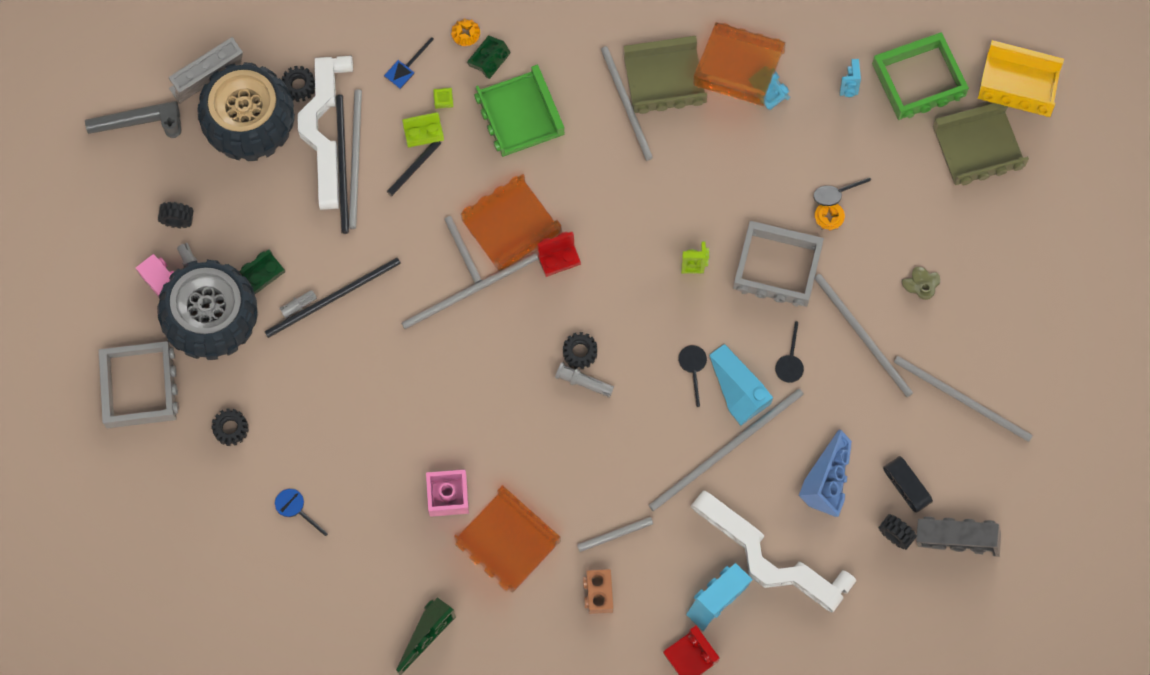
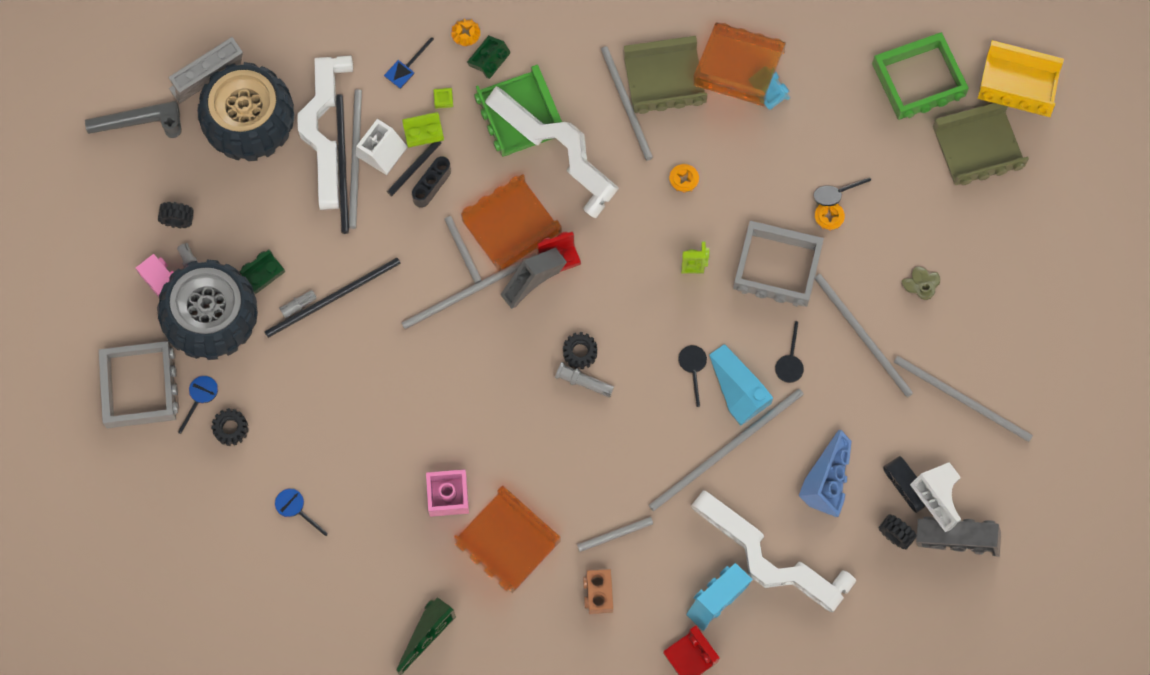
black tyre [281,66,315,102] -> none
medium azure bracket [840,59,861,97] -> none
none -> blue piece [178,376,218,434]
none -> white slope [356,119,407,175]
none -> black beam [412,156,451,208]
none -> white beam [485,86,619,218]
none -> dark grey arch [500,248,567,309]
none -> light orange gear [669,164,699,193]
none -> white arch [910,462,961,532]

